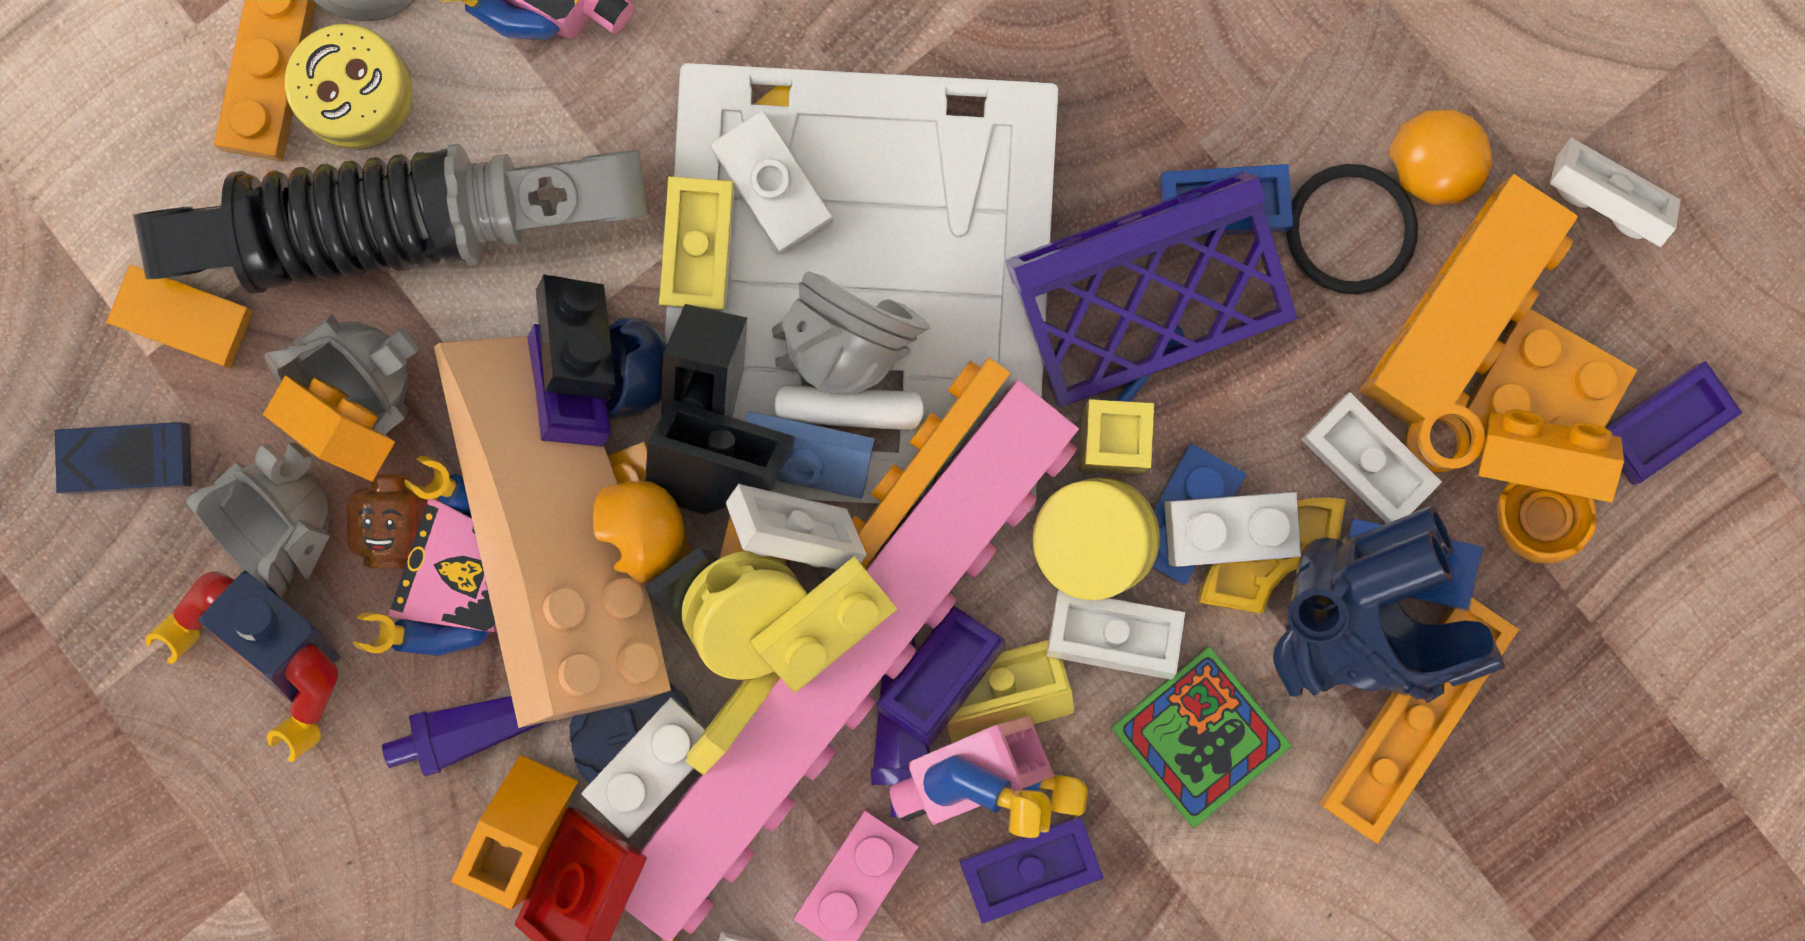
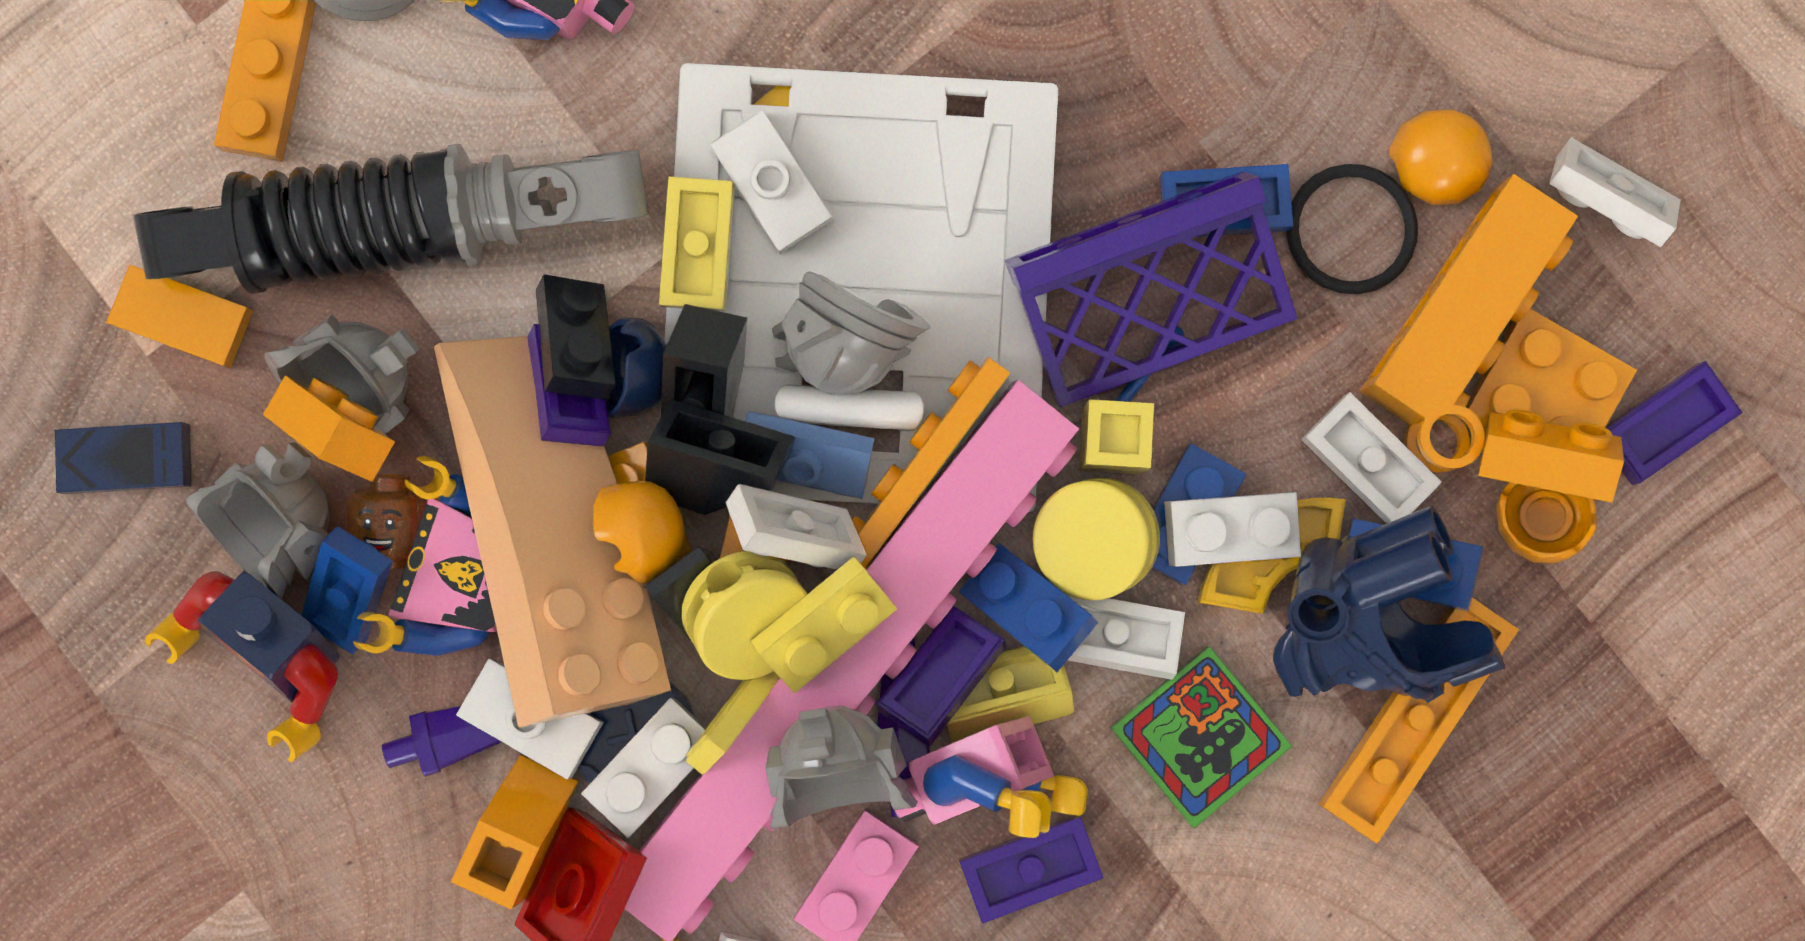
light yellow head [285,24,413,150] -> none
none -> blue plate [301,526,393,655]
none -> white plate [456,658,604,780]
none -> light grey helmet [765,705,918,829]
none -> blue plate [958,543,1098,672]

